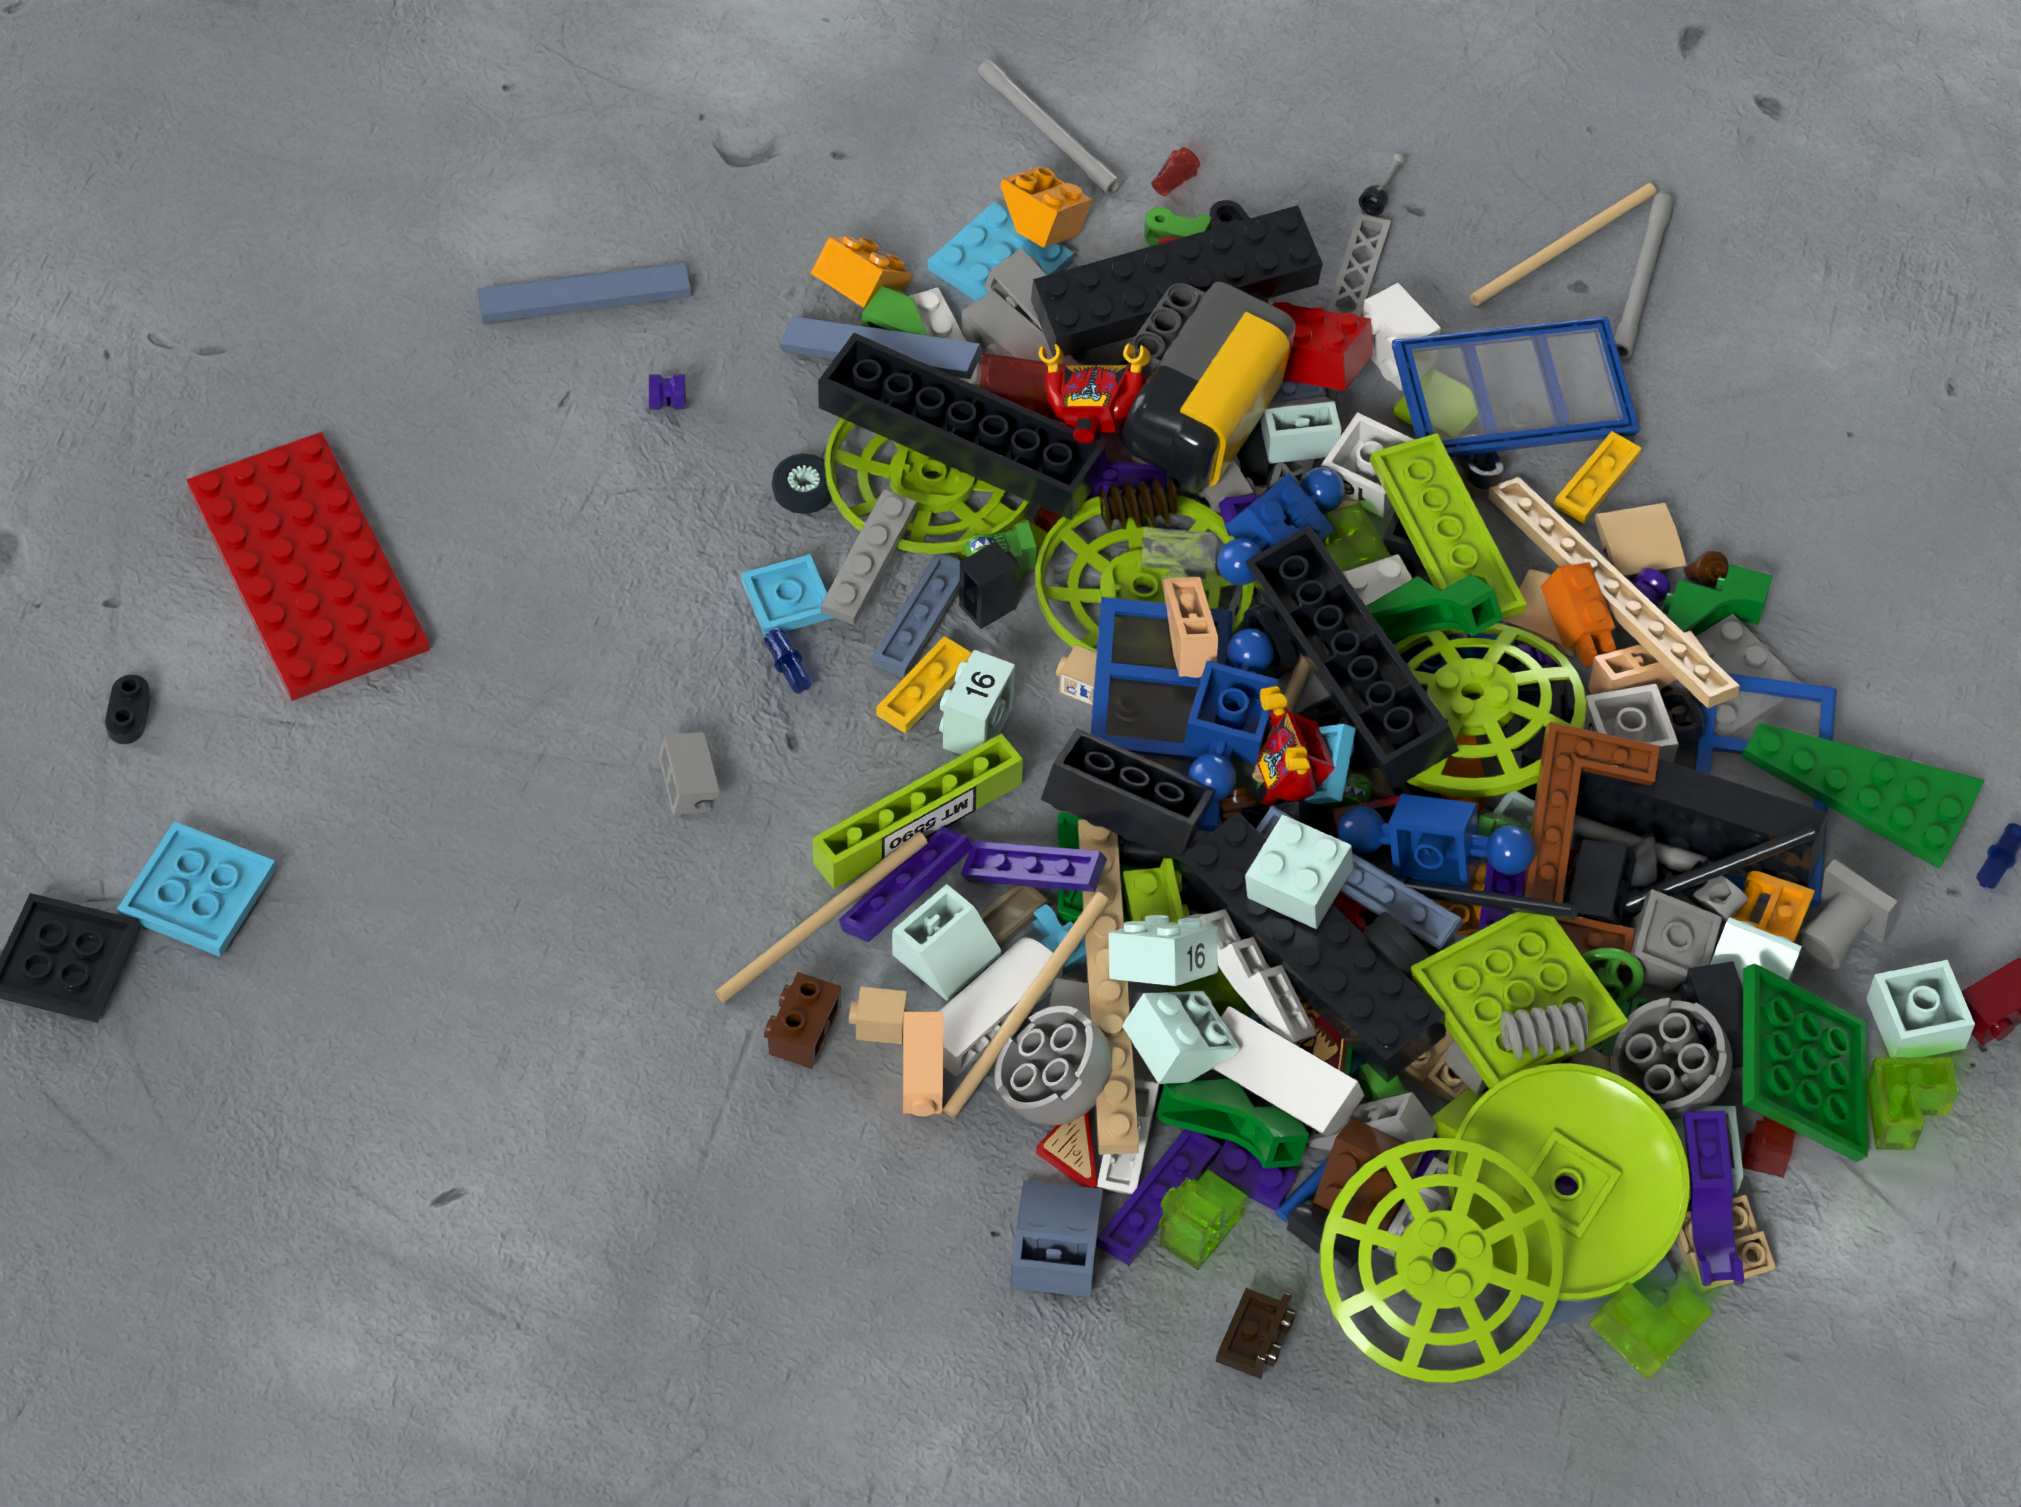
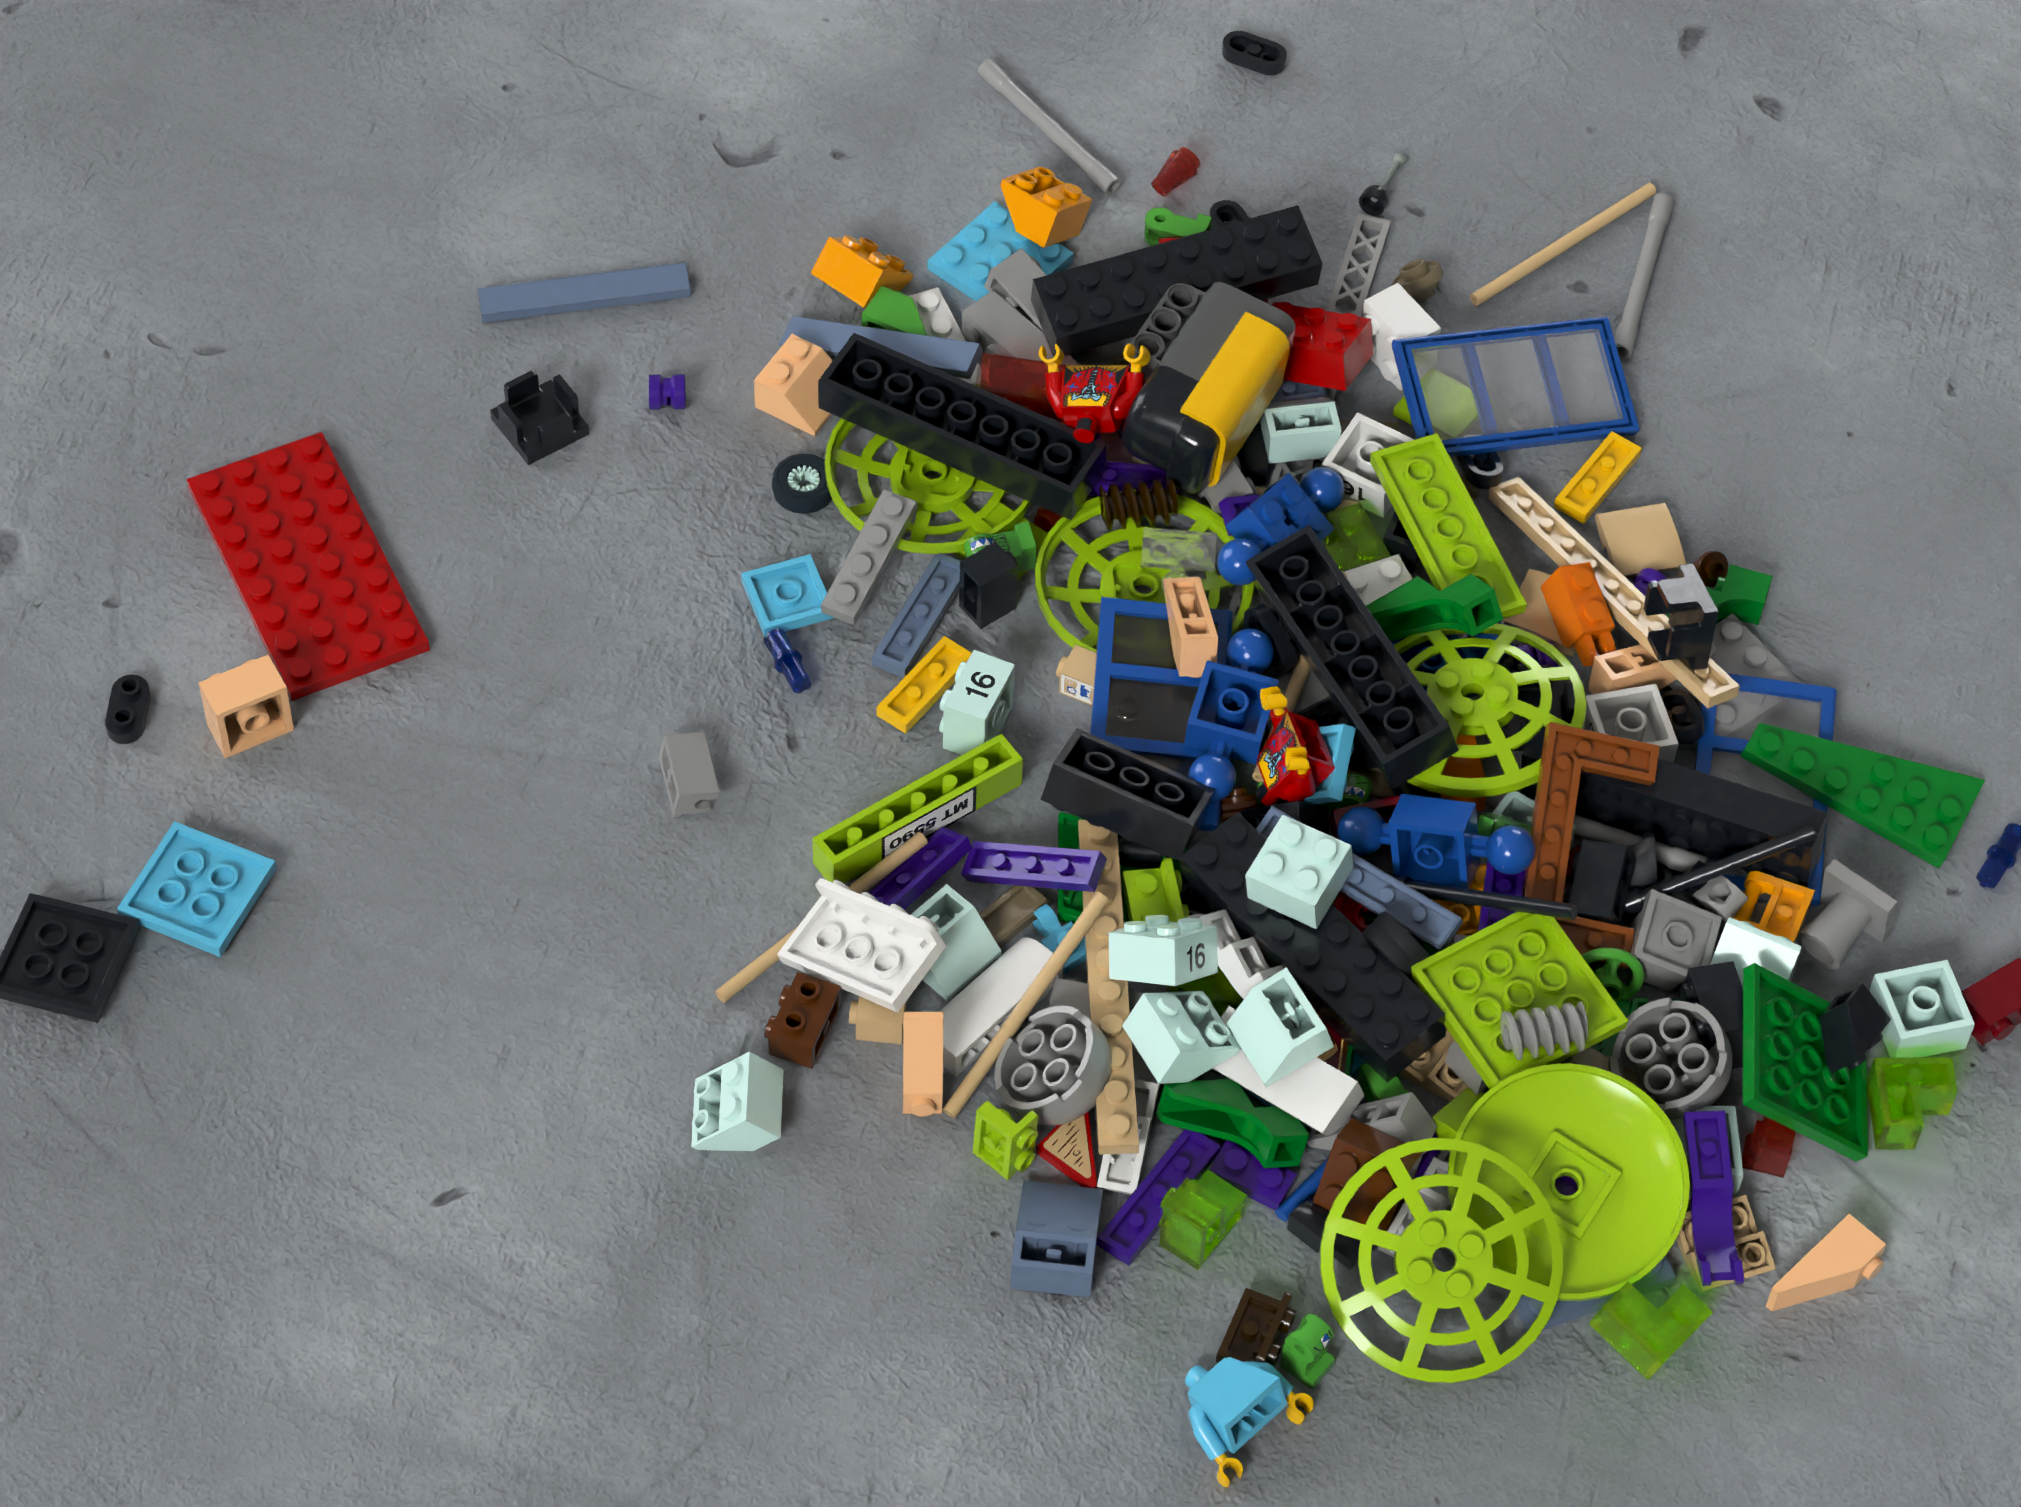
none -> light nougat brick [198,654,294,758]
none -> black panel [490,370,589,465]
none -> light aqua slope [691,1052,784,1151]
none -> light nougat slope [754,334,832,436]
none -> white bracket [777,878,946,1013]
none -> lime bracket [972,1101,1039,1181]
none -> medium azure torso [1185,1357,1314,1487]
none -> black plate [1222,31,1287,75]
none -> light aqua slope [1226,967,1334,1088]
none -> bright green leg [1280,1314,1335,1390]
none -> dark tan plate [1392,259,1444,301]
none -> black panel [1643,564,1719,670]
none -> light nougat slope [1765,1214,1886,1312]
none -> black slope [1819,983,1891,1073]

